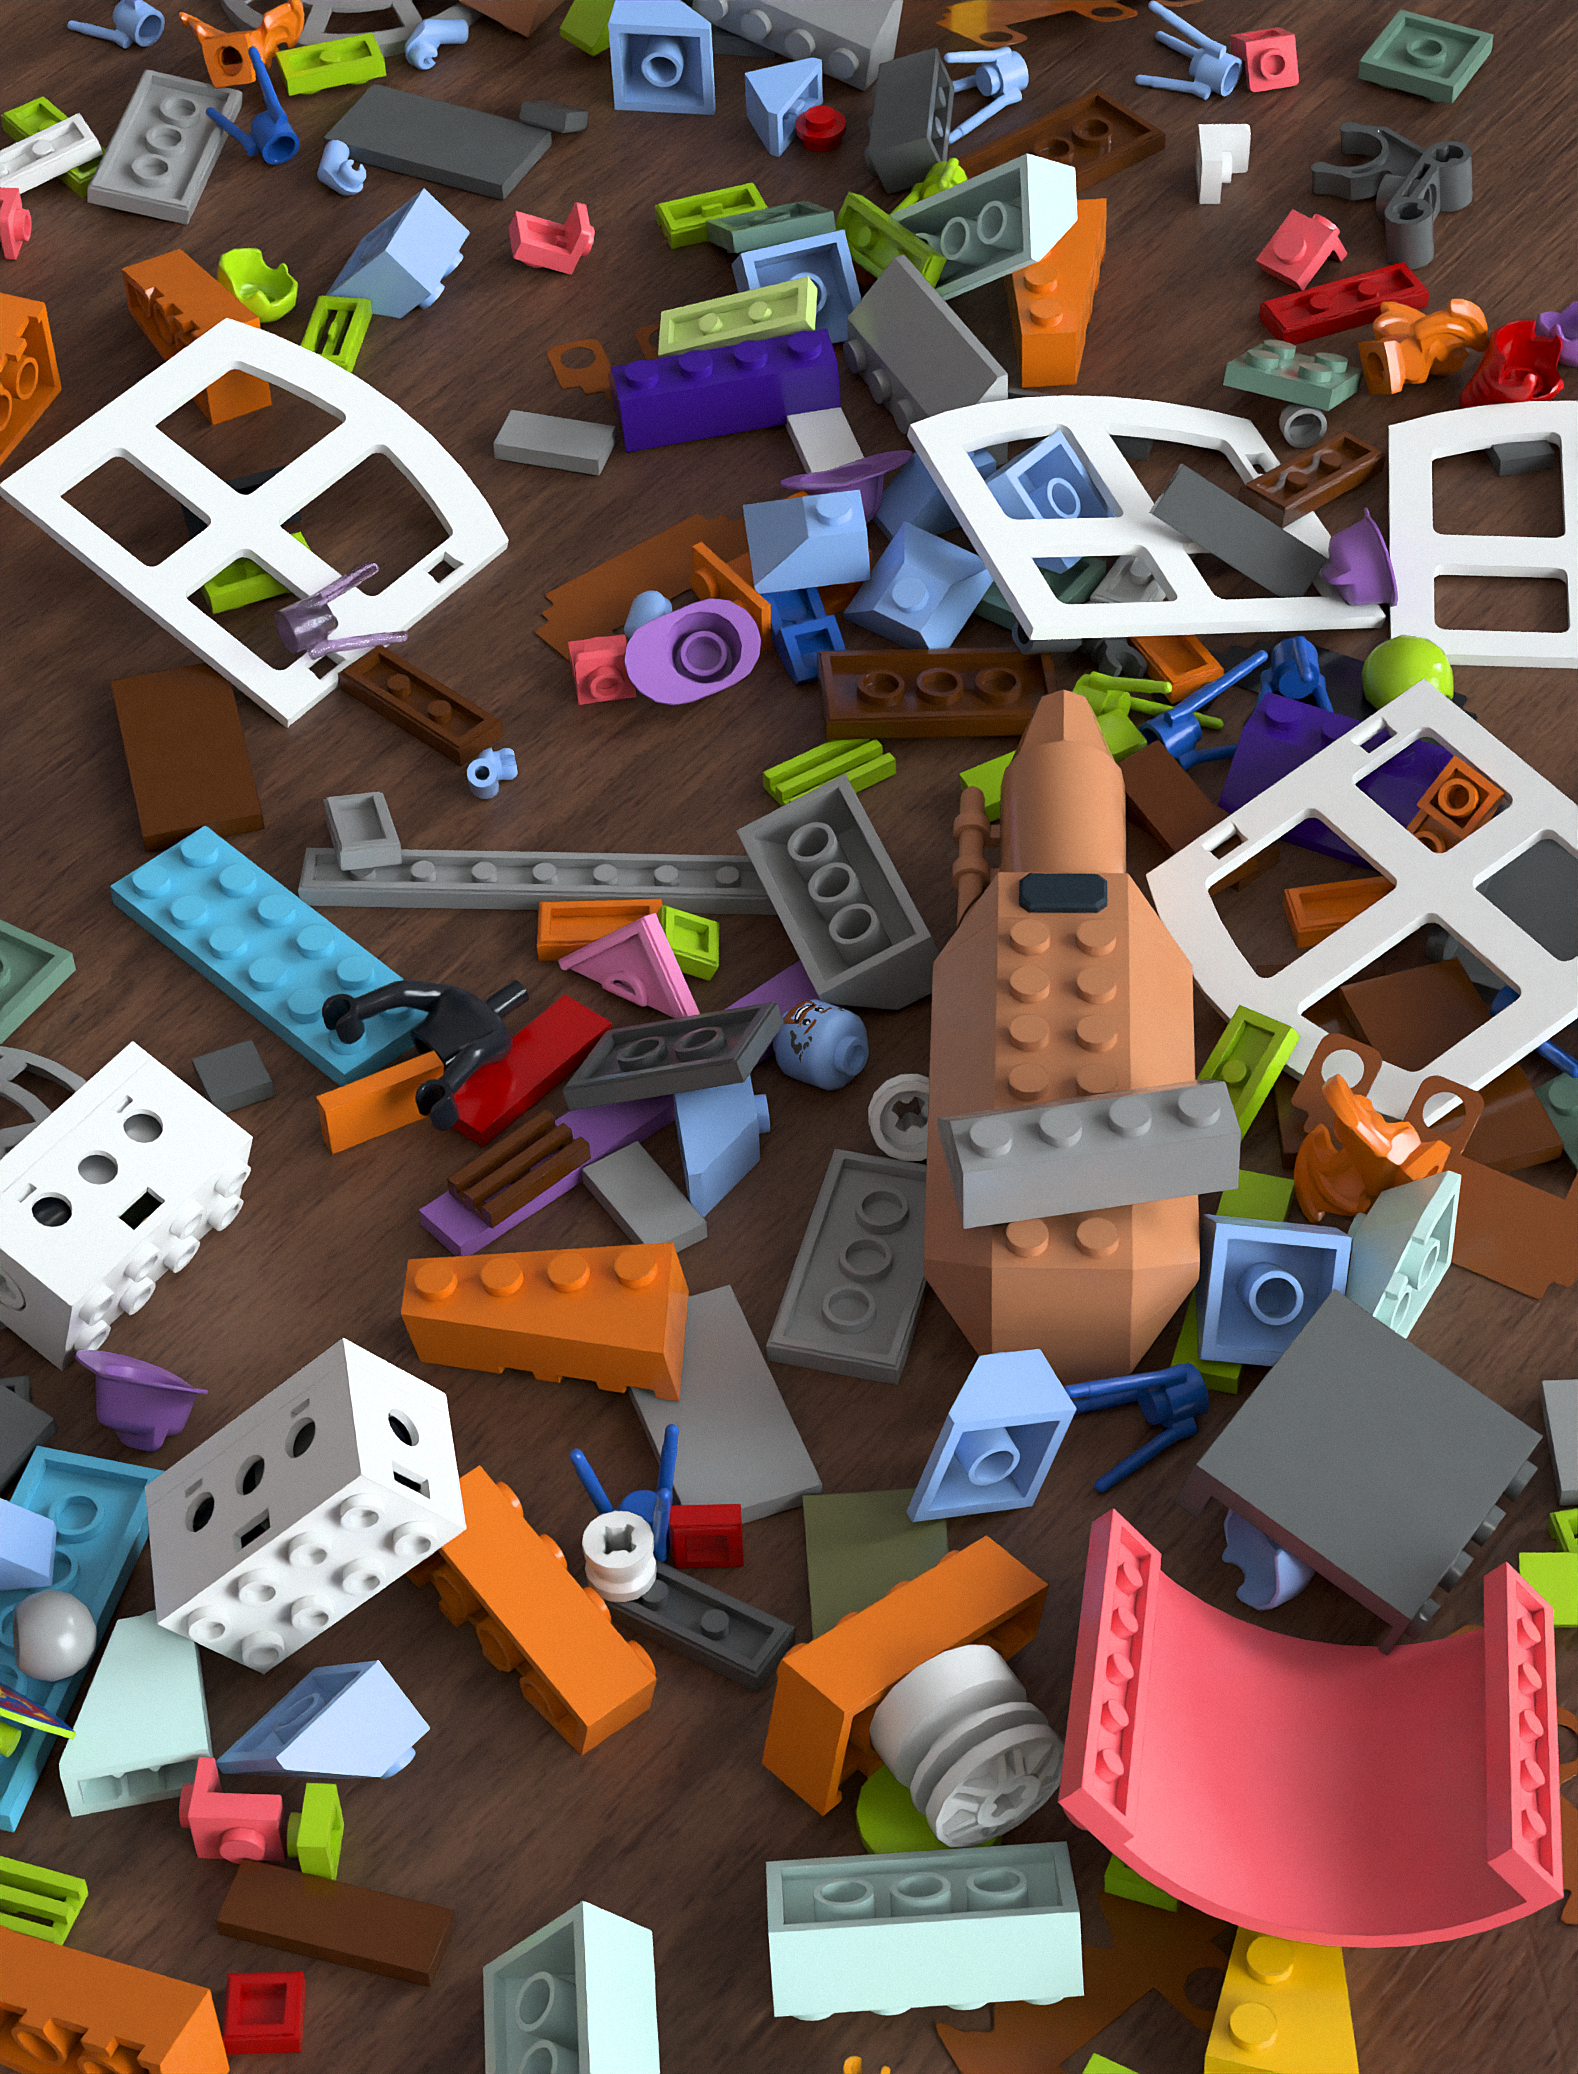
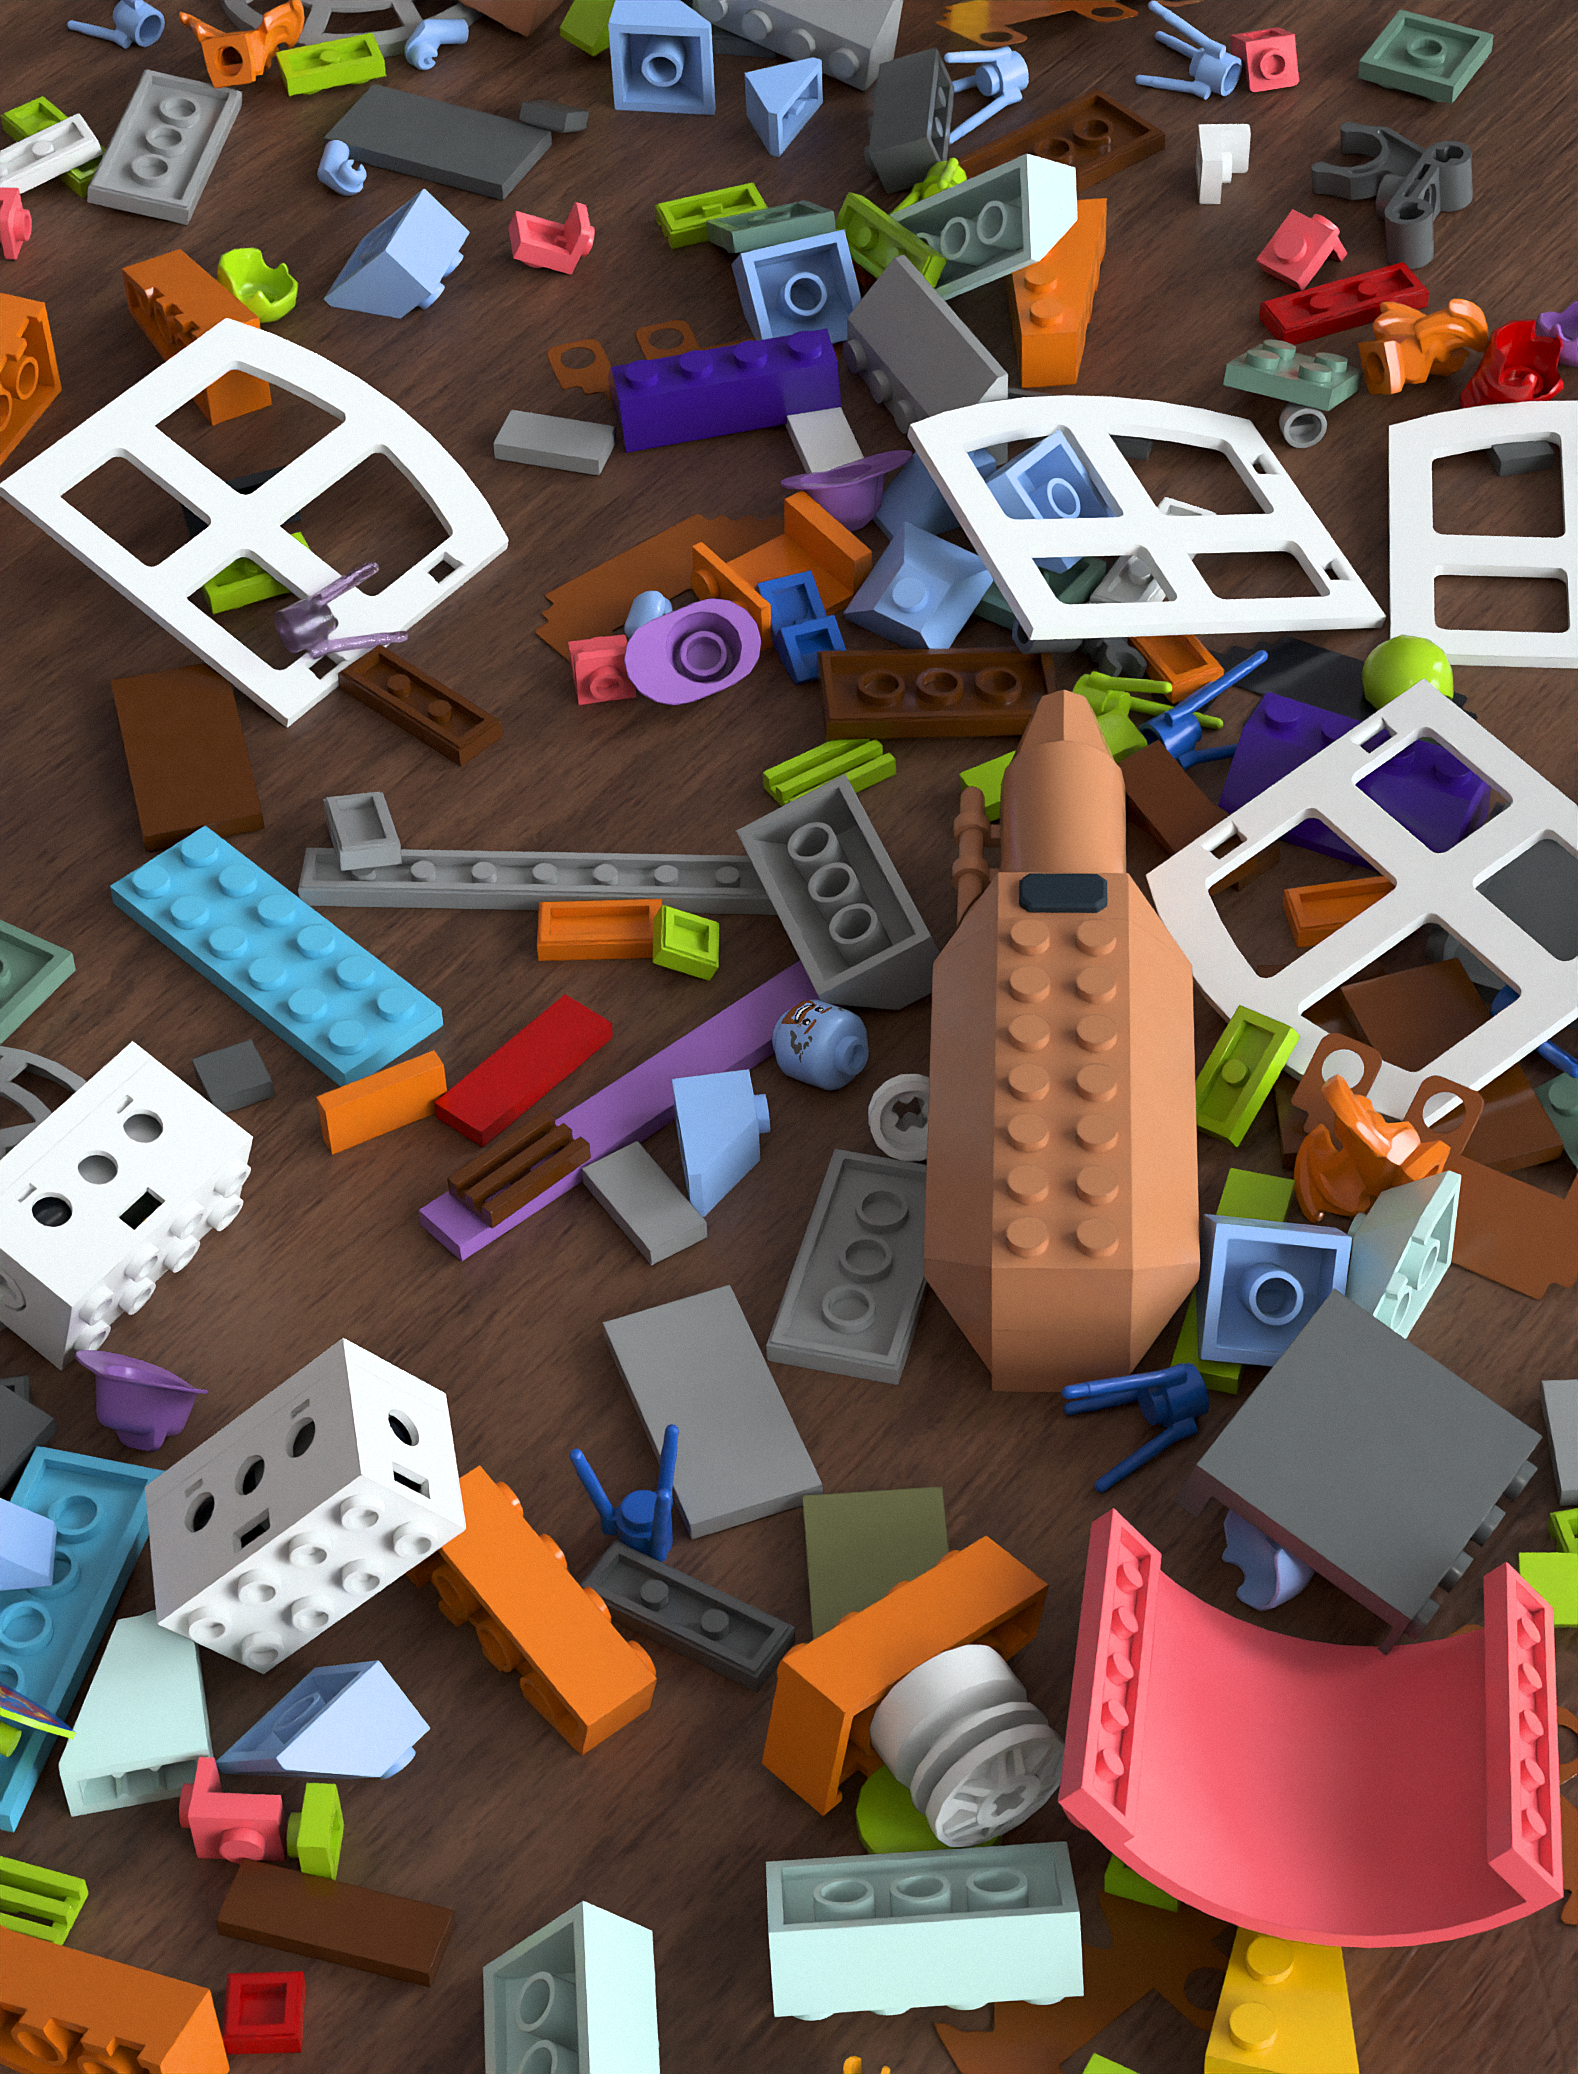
light grey piece [13,1589,97,1682] -> none
blue plant [206,46,300,165] -> none
lime tile [300,295,372,373] -> none
black piece [322,980,529,1131] -> none
orange wedge [401,1242,689,1402] -> none
light blue arm [467,747,518,799] -> none
bright pink tile [558,913,700,1018] -> none
dark grey tile [562,1002,784,1111] -> none
white wheel [582,1511,657,1602] -> none
yellowish green plate [658,276,817,358] -> none
red tile [670,1504,744,1569] -> none
light blue slope [743,490,871,594] -> none
red plate [795,105,846,152] -> none
light blue slope [906,1349,1076,1522] -> none
light grey slope [937,1079,1241,1229] -> none
dark grey tile [1149,464,1328,598] -> none
reddish brown tile [1238,430,1386,528] -> none
blue plant [1253,636,1334,713] -> none
medium lavender piece [1321,507,1398,607] -> none
orange slope [1406,755,1505,853] -> none

